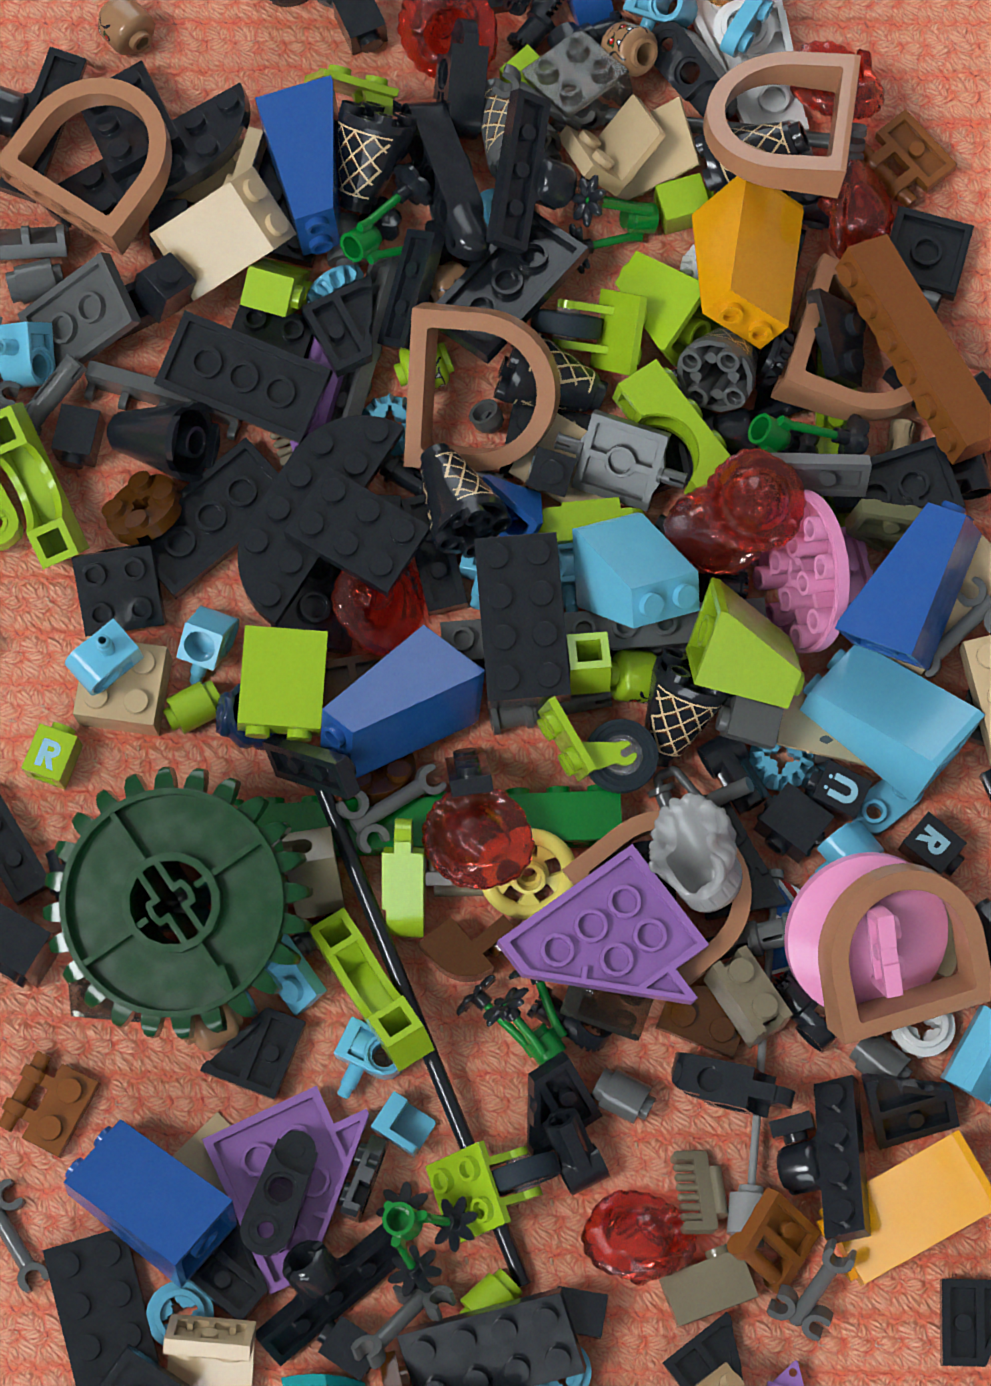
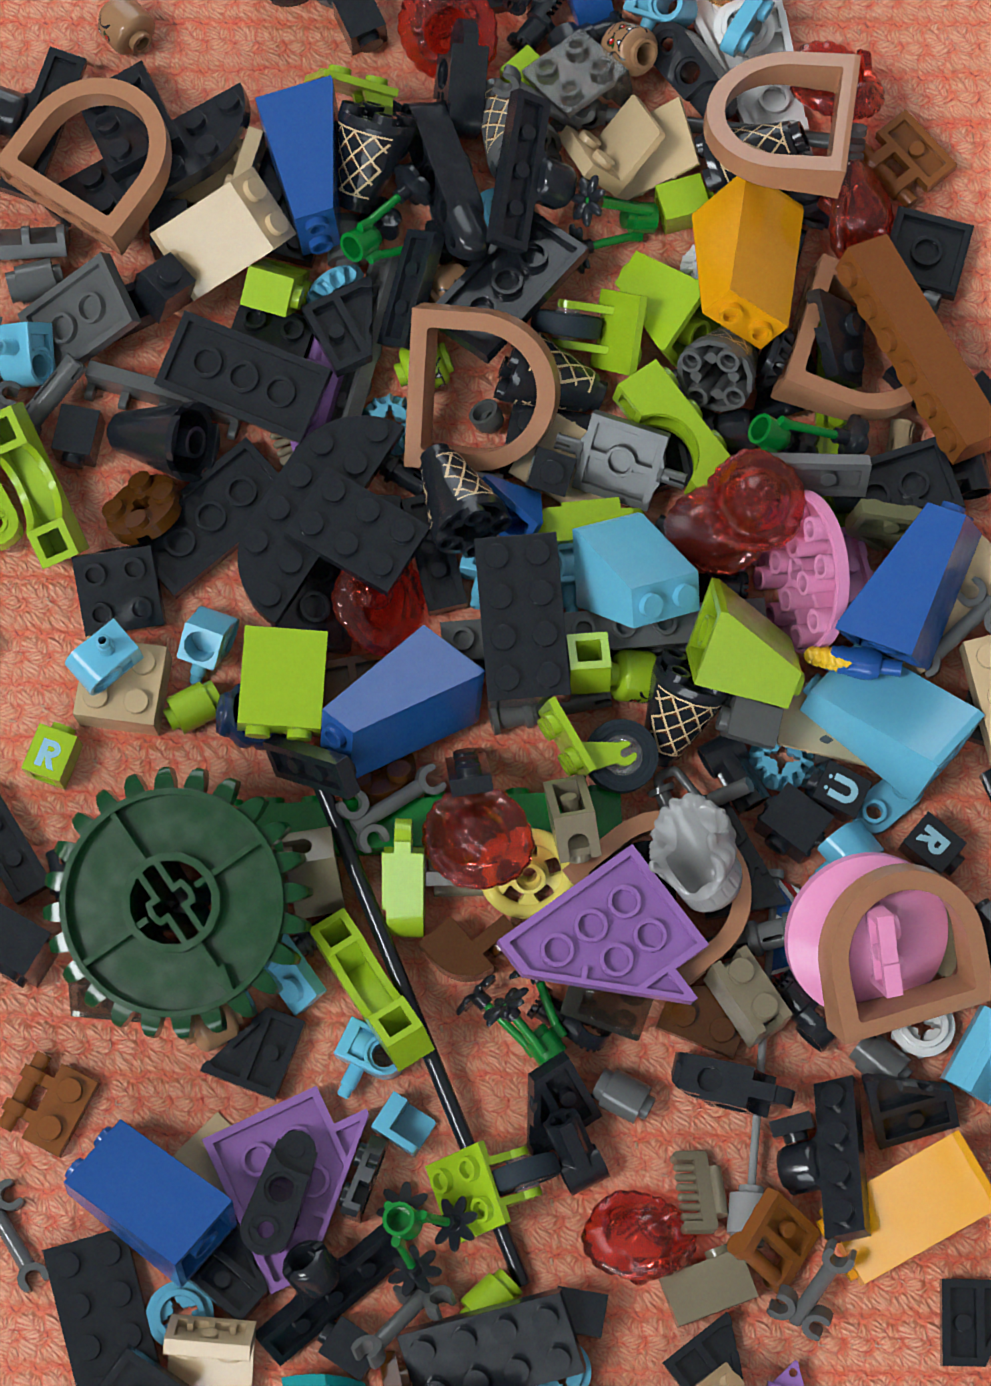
none -> dark tan brick [543,774,602,864]
none -> blue piece [803,645,903,680]

